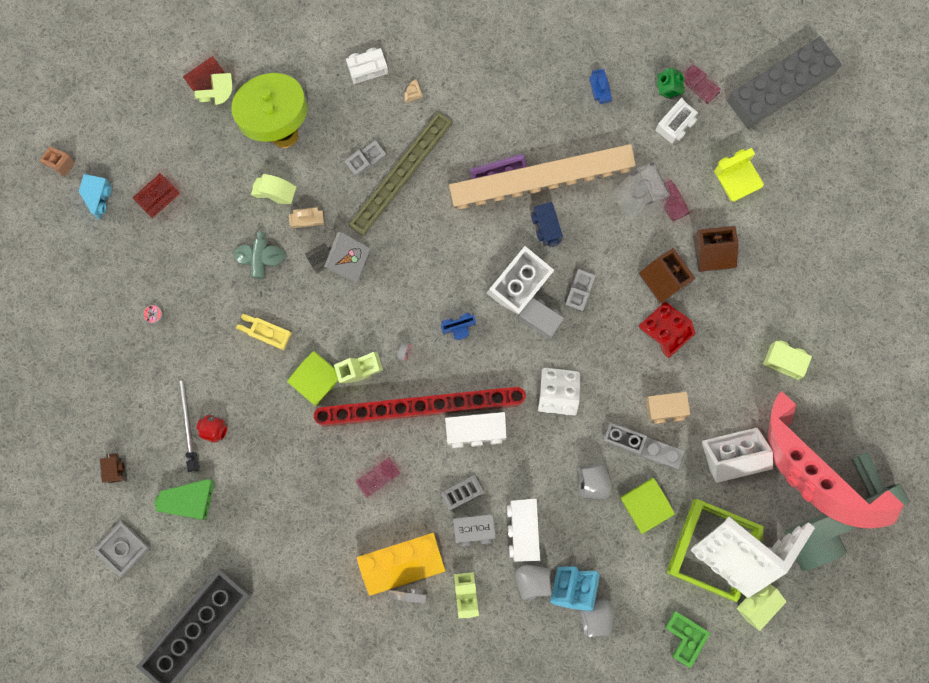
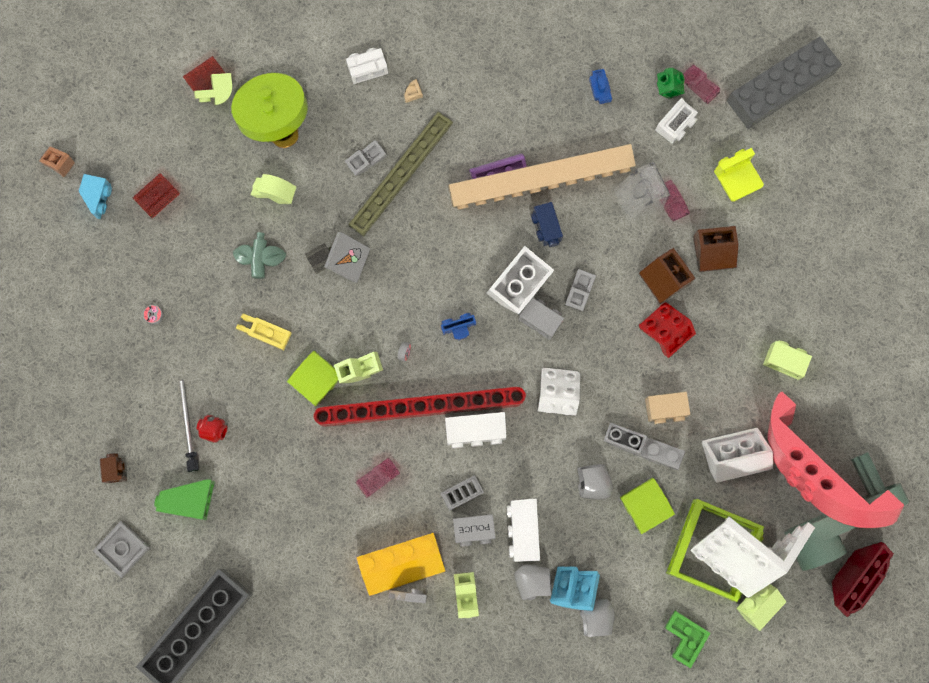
tan piece [289,207,325,228] -> none
none -> dark red wedge [832,542,894,617]

